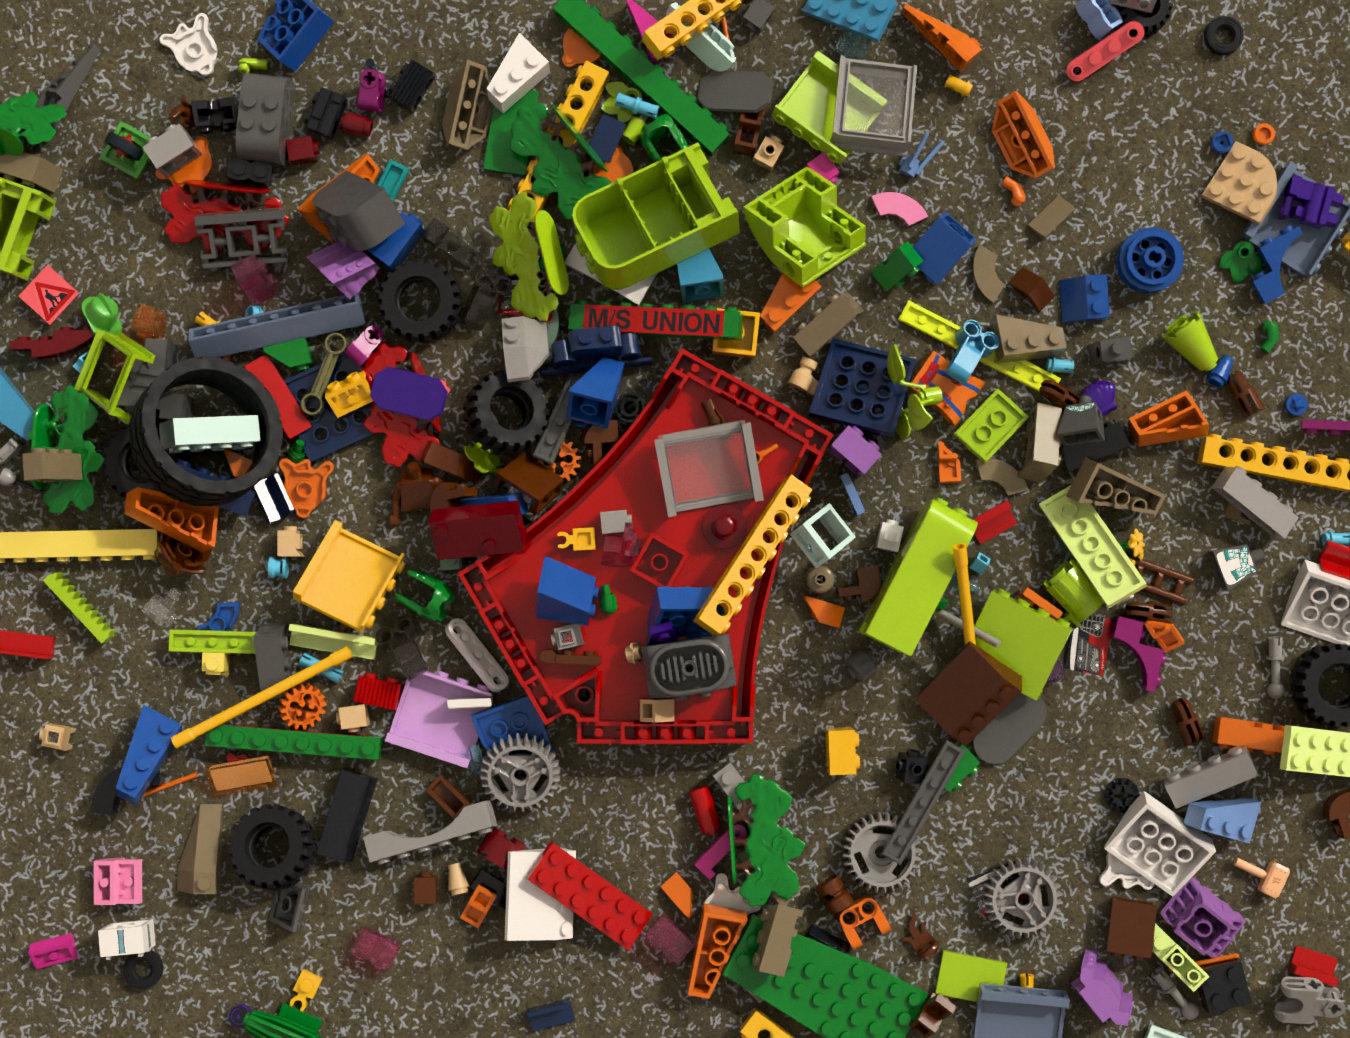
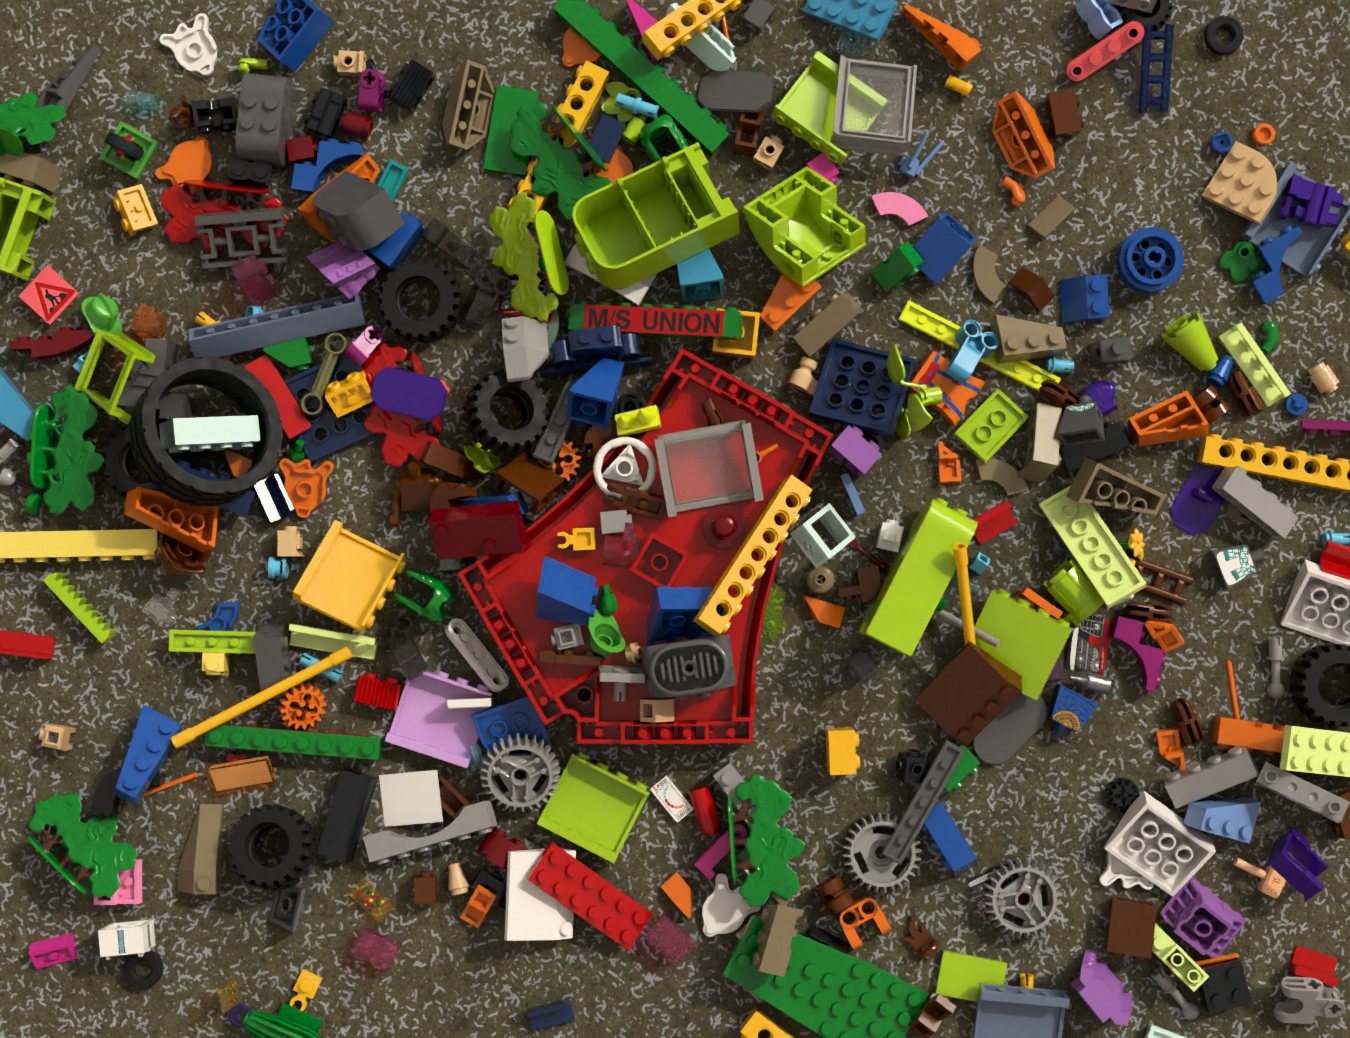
dark tan wedge [23,448,83,483] -> none
light grey brick [143,124,203,177] -> none
tan brick [336,704,370,733] -> none
white wedge [487,33,550,113] -> none
dark purple plate [649,621,678,645] -> none
orange wedge [687,903,748,999] -> none
none -> green tile [24,493,43,515]
none -> green plant [26,793,137,898]
none -> yellow bracket [113,184,158,237]
none -> clear light blue piece [119,89,160,111]
none -> clear yellow tile [217,980,241,1011]
none -> blue arch [291,139,365,195]
none -> tan brick [334,50,367,77]
none -> clear yellow tile [348,877,395,924]
none -> white sticker [379,770,443,827]
none -> lime panel [537,751,650,863]
none -> bright green piece [588,609,626,659]
none -> white piece [593,437,657,499]
none -> light grey tile [598,665,645,701]
none -> reddish brown hinge [603,482,666,520]
none -> neon yellow tile [615,405,662,437]
none -> white tile [650,775,693,823]
none -> clear neon green tile [763,582,788,641]
none -> dark red hinge [849,540,887,571]
none -> blue wedge [921,802,977,878]
none -> reddish brown brick [1045,88,1084,140]
none -> blue torso [1047,684,1098,739]
none -> flat silver piece [1069,670,1111,695]
none -> clear blue bar [1138,24,1174,113]
none -> orange slope [1155,727,1186,770]
none -> dark purple shield [1171,462,1225,535]
none -> reddish brown wheel [1192,384,1231,424]
none -> yellowish green fence [1217,322,1291,408]
none -> orange axle [1226,660,1240,719]
none -> light grey fence [1255,762,1350,823]
none -> dark purple piece [1267,828,1329,902]
none -> tan brick [1308,361,1339,395]

